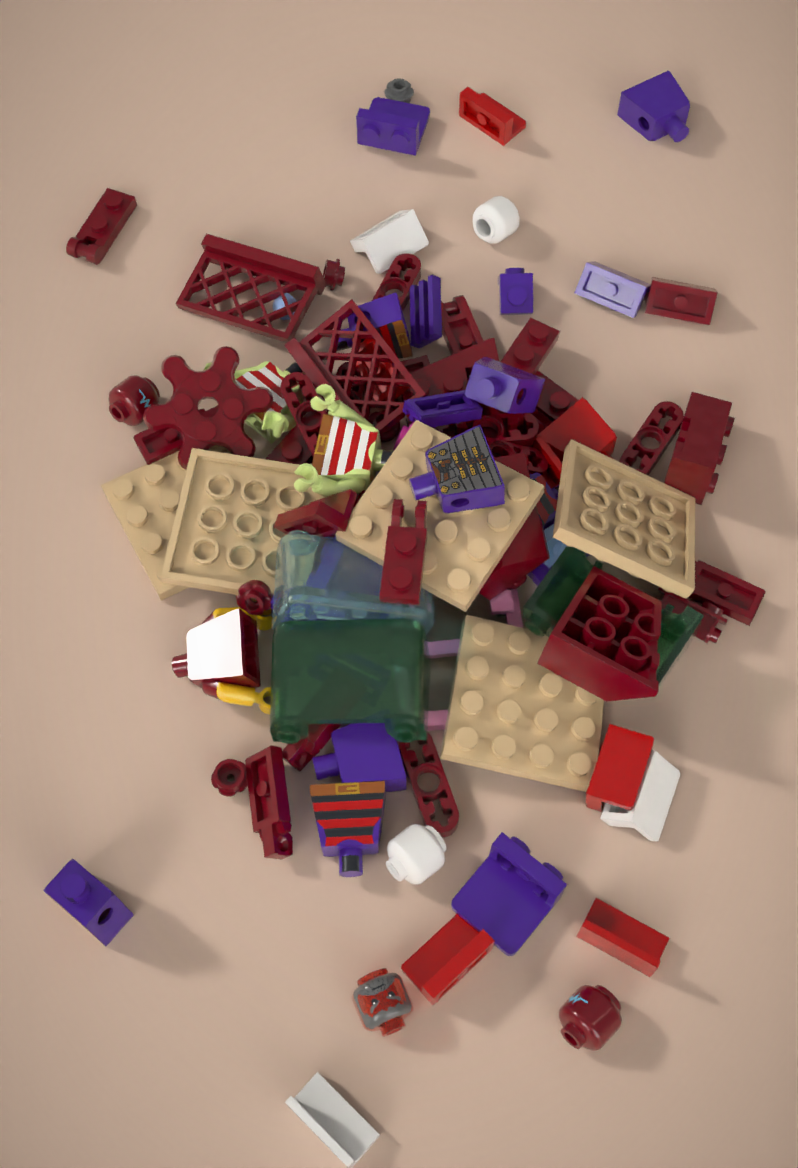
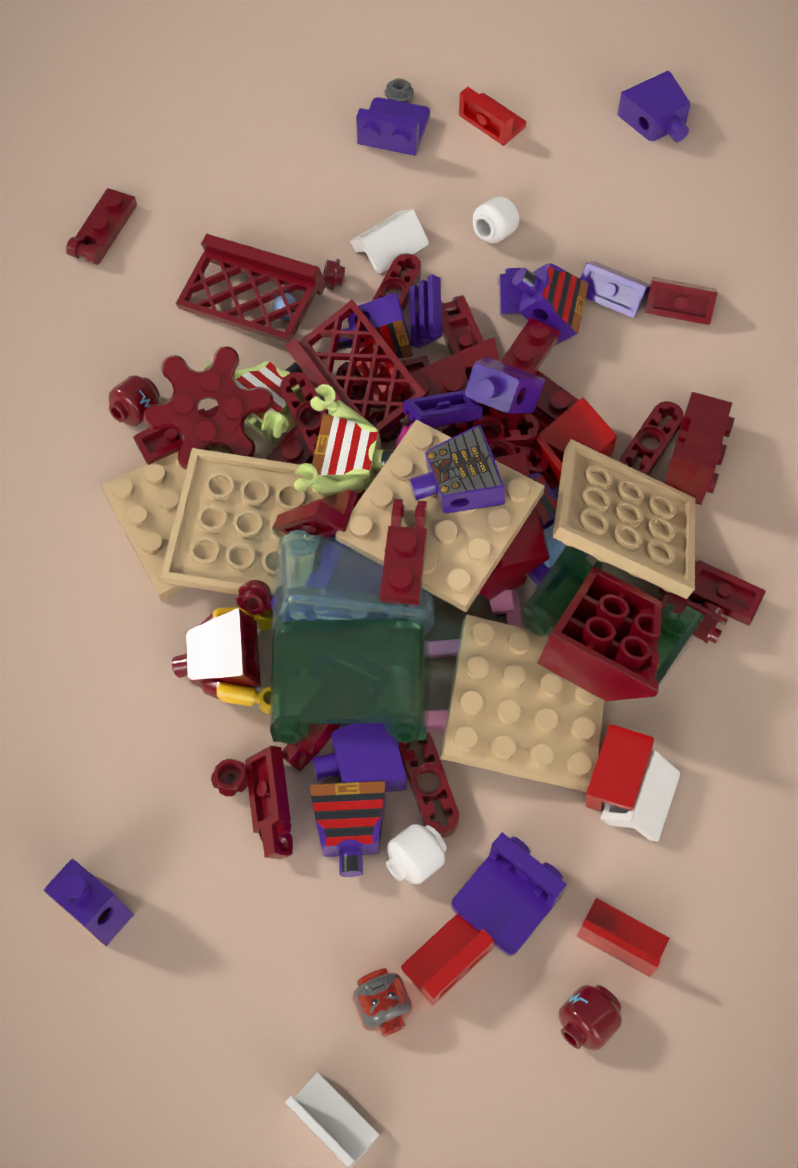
none -> torso [512,263,589,345]

